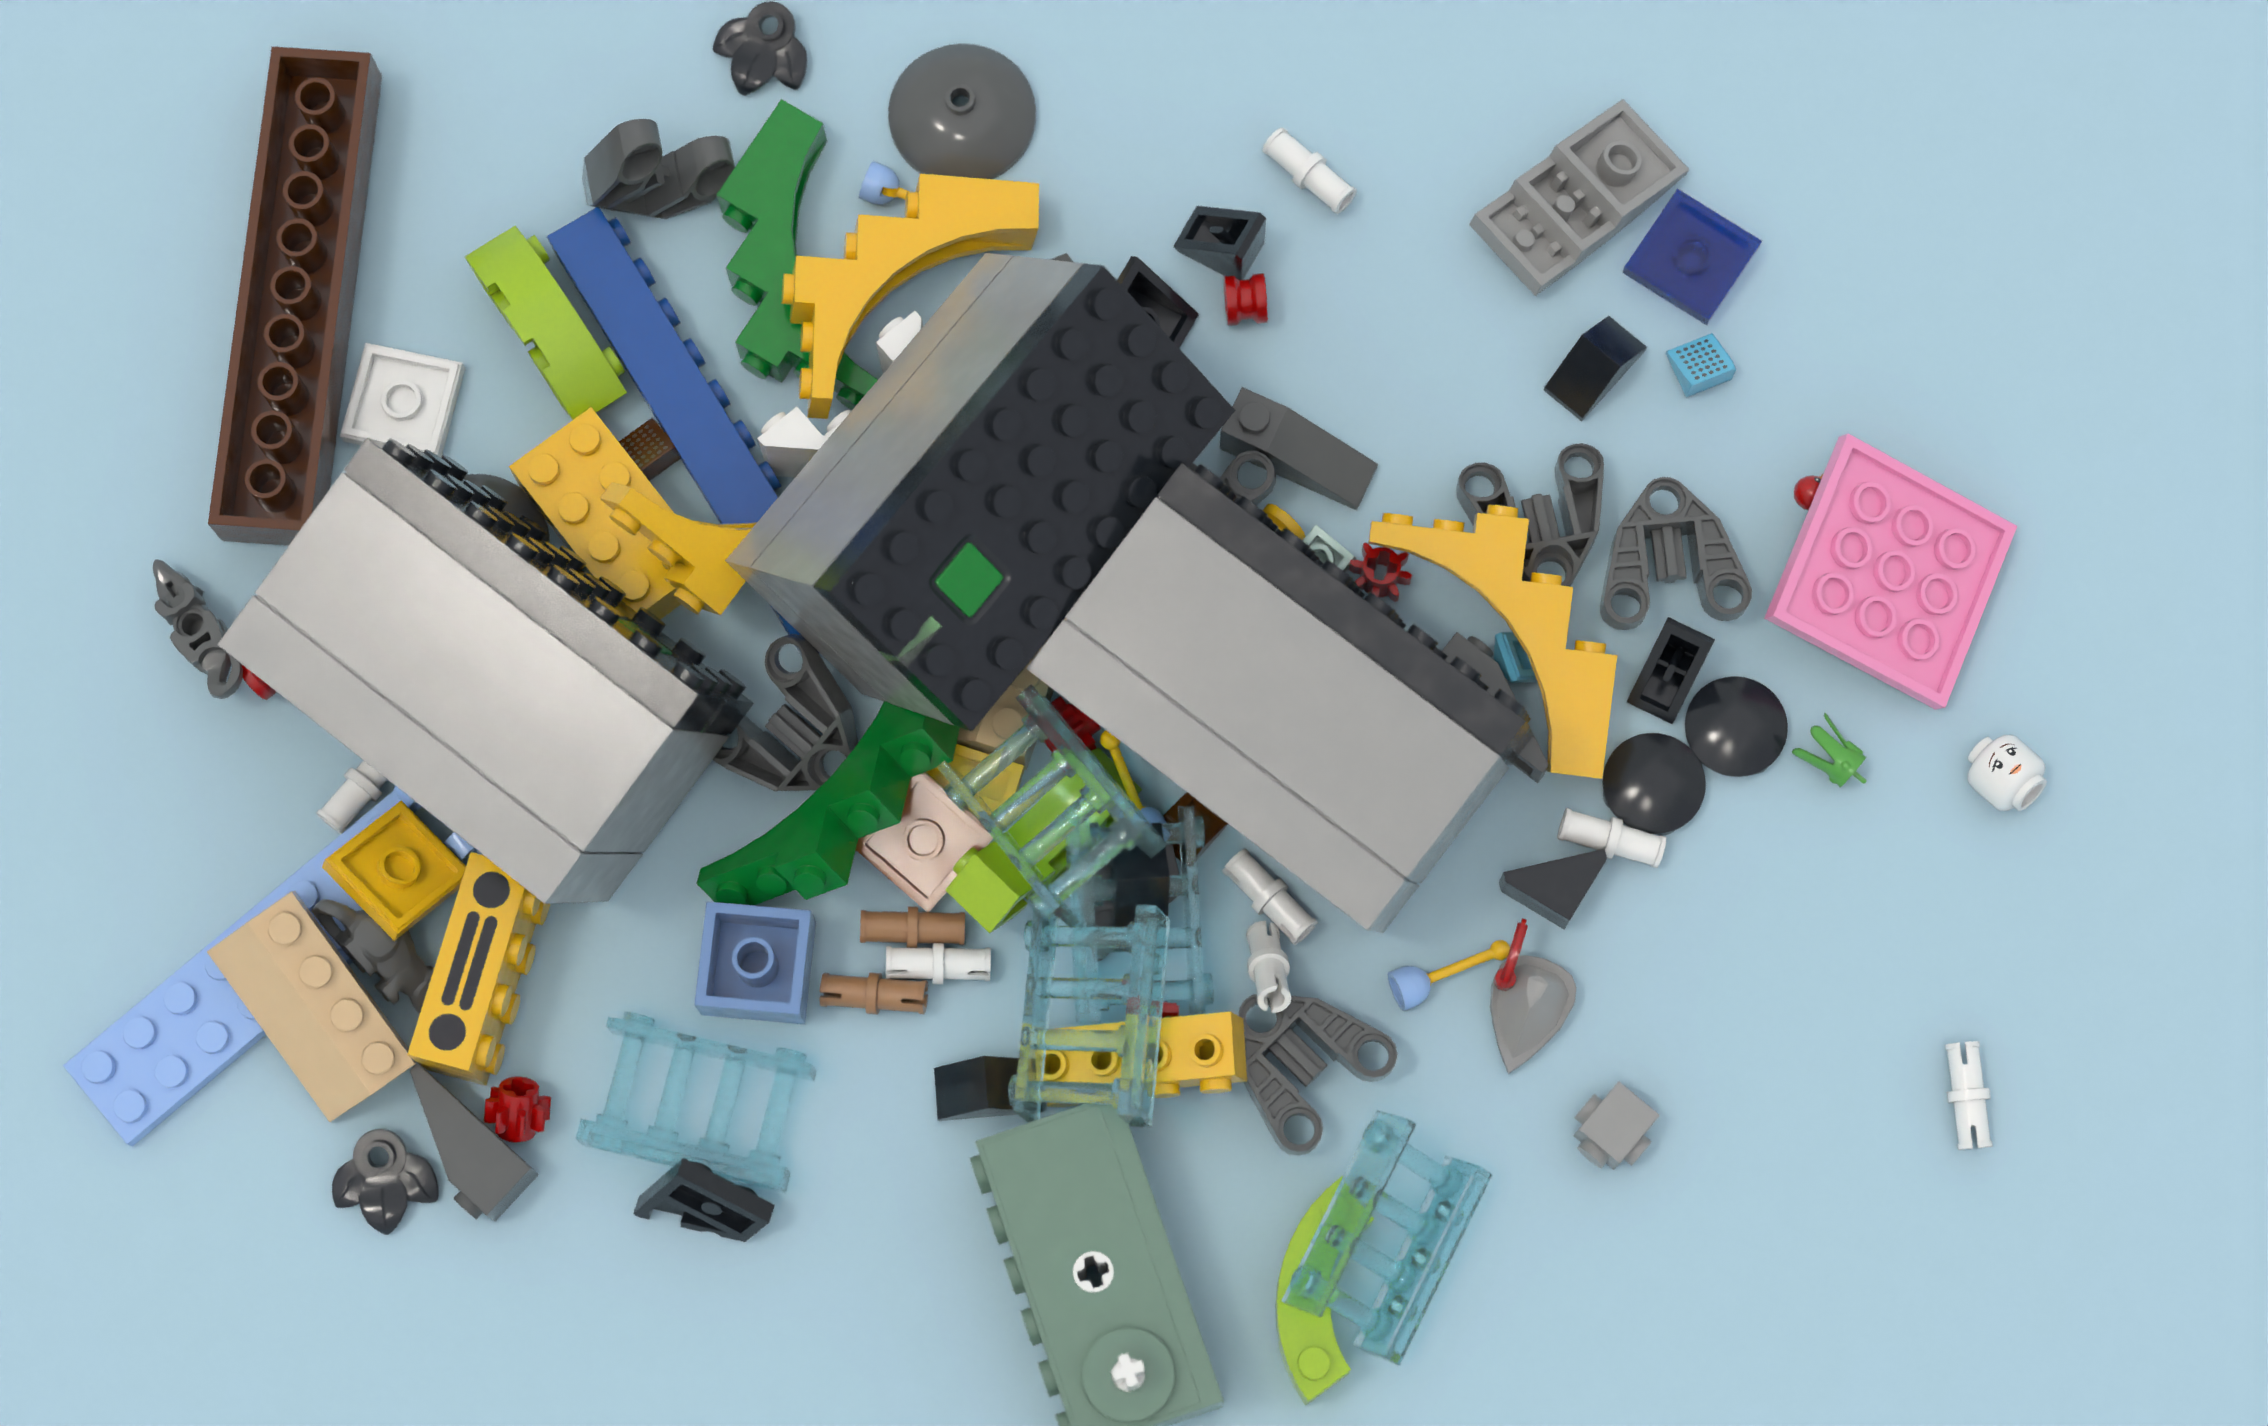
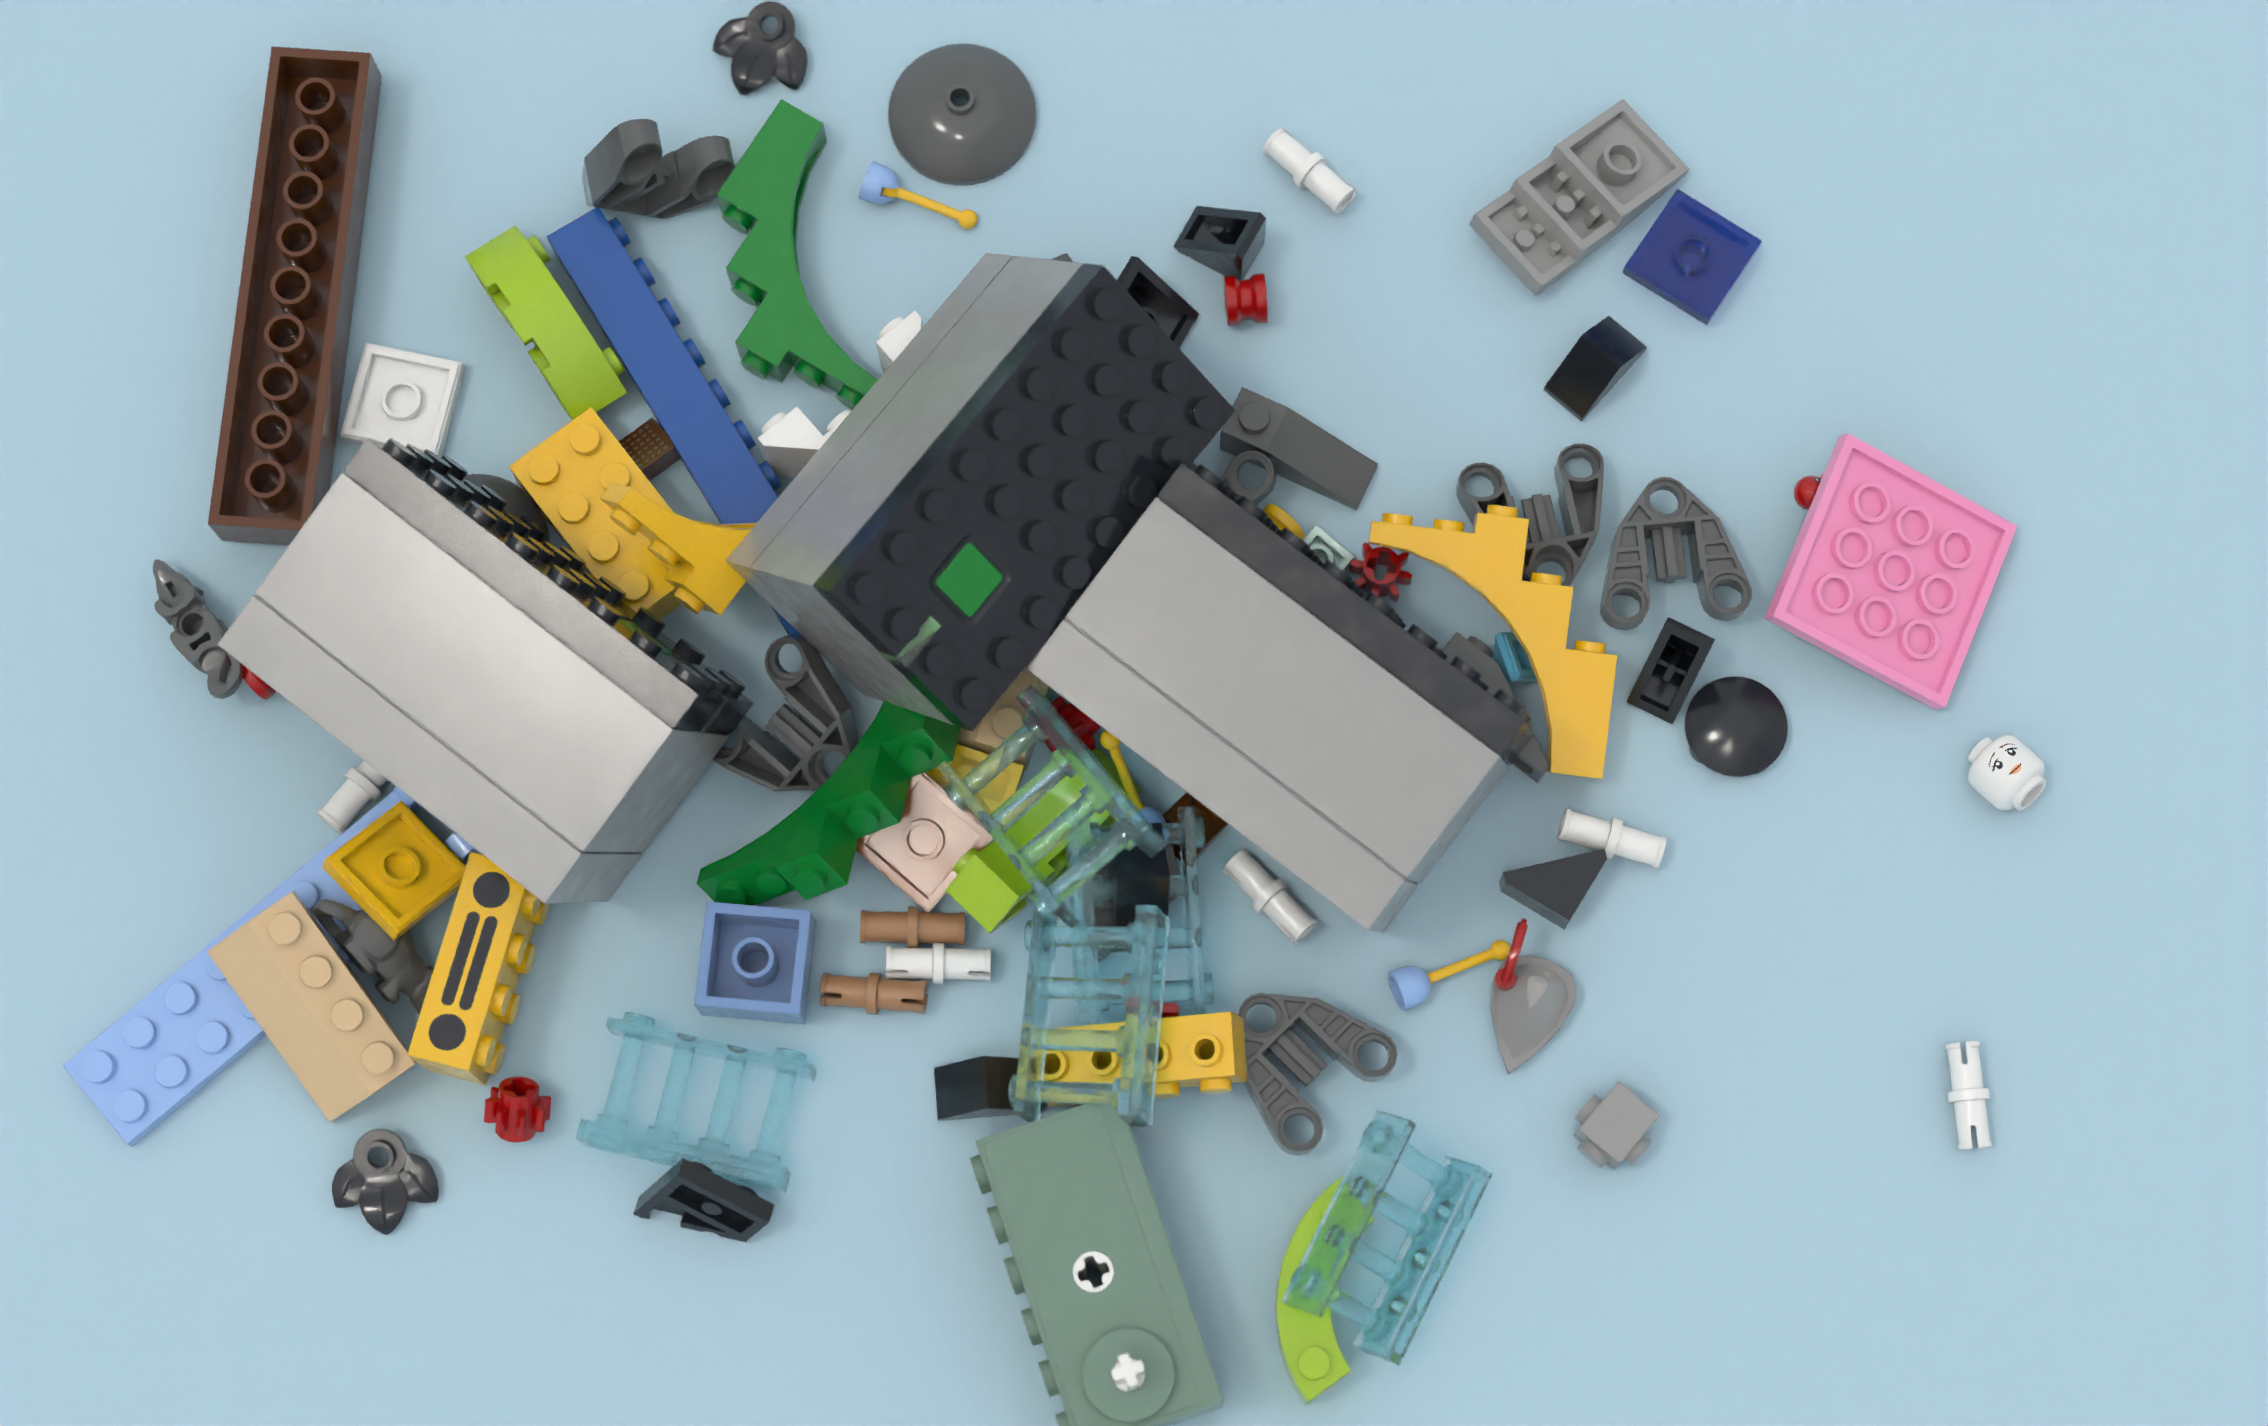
dark grey slope [410,1063,539,1221] -> none
yellow arch [782,174,1039,419] -> none
white pin [1246,921,1291,1013] -> none
black dish [1602,733,1706,835] -> none
medium azure slope [1666,333,1736,398] -> none
bright green piece [1792,712,1866,788] -> none

